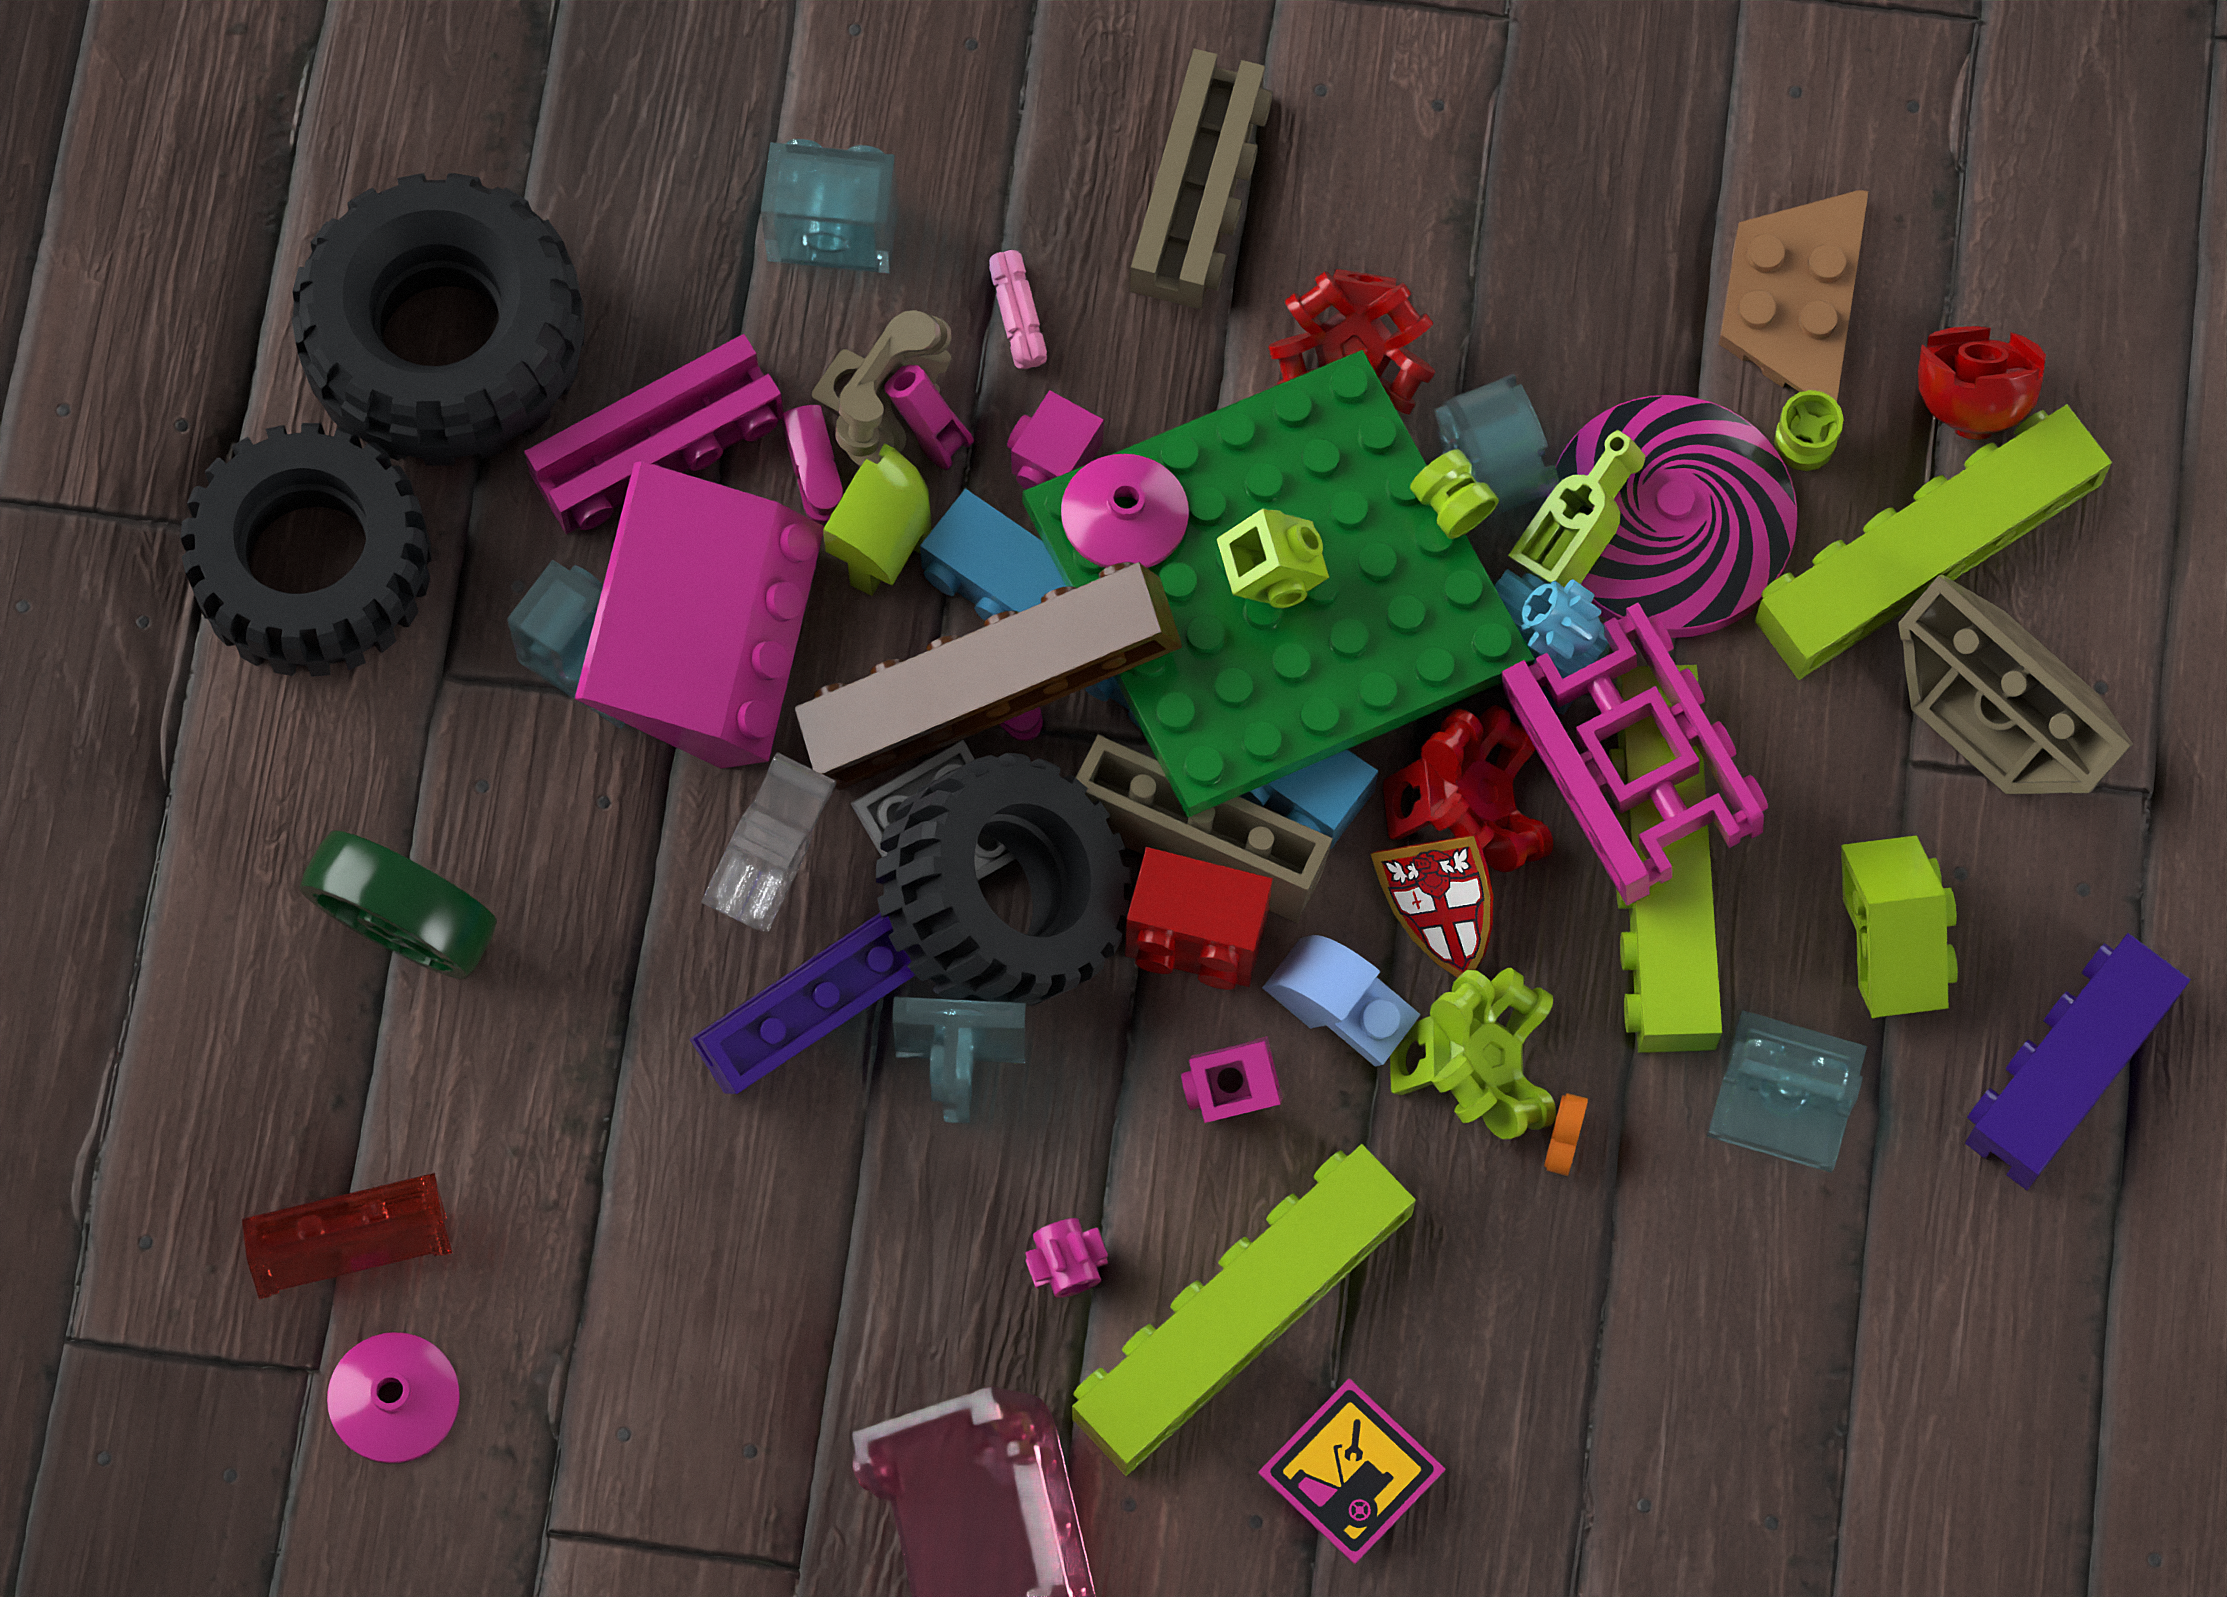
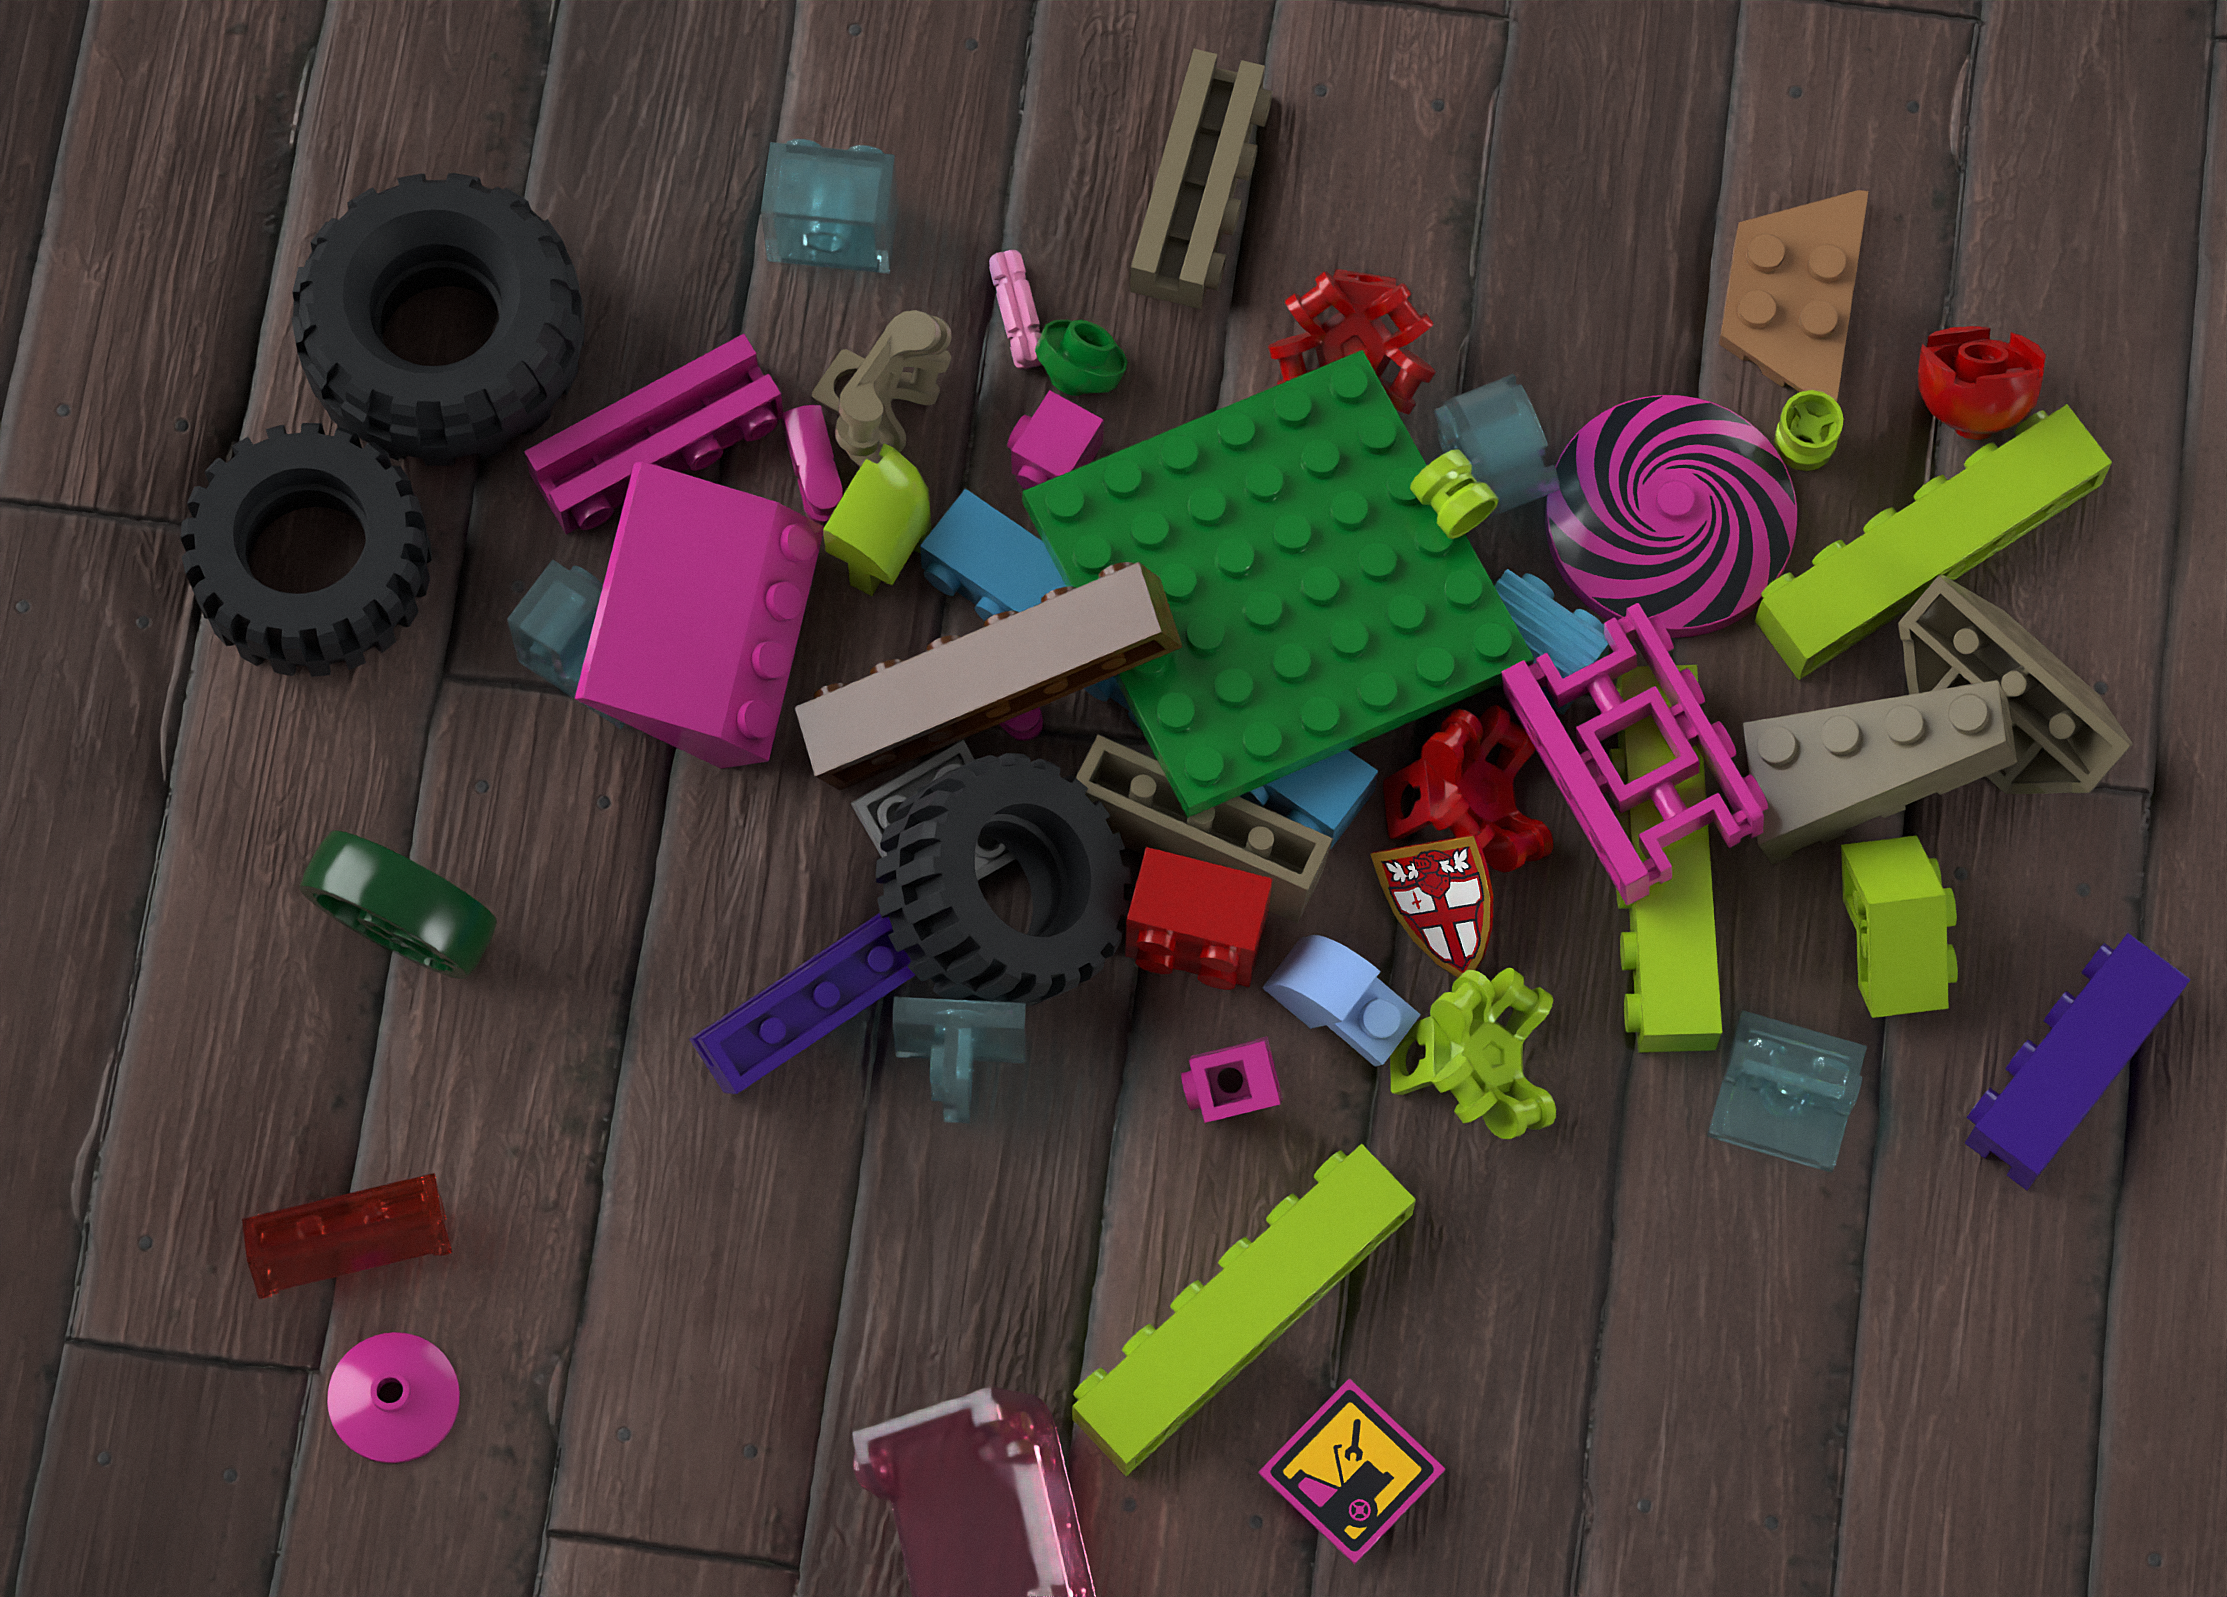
clear piece [701,752,837,932] -> none
dark pink bar [884,365,974,470] -> none
dark pink gear [1025,1218,1108,1298] -> none
dark pink dish [1061,454,1189,568] -> none
lime brick [1216,509,1329,608] -> none
lime piece [1508,430,1646,587] -> none
medium azure gear [1522,579,1601,660] -> none
orange tile [1544,1093,1588,1176] -> none
none -> green plate [1035,319,1128,396]
none -> dark tan wedge [1743,680,2017,865]

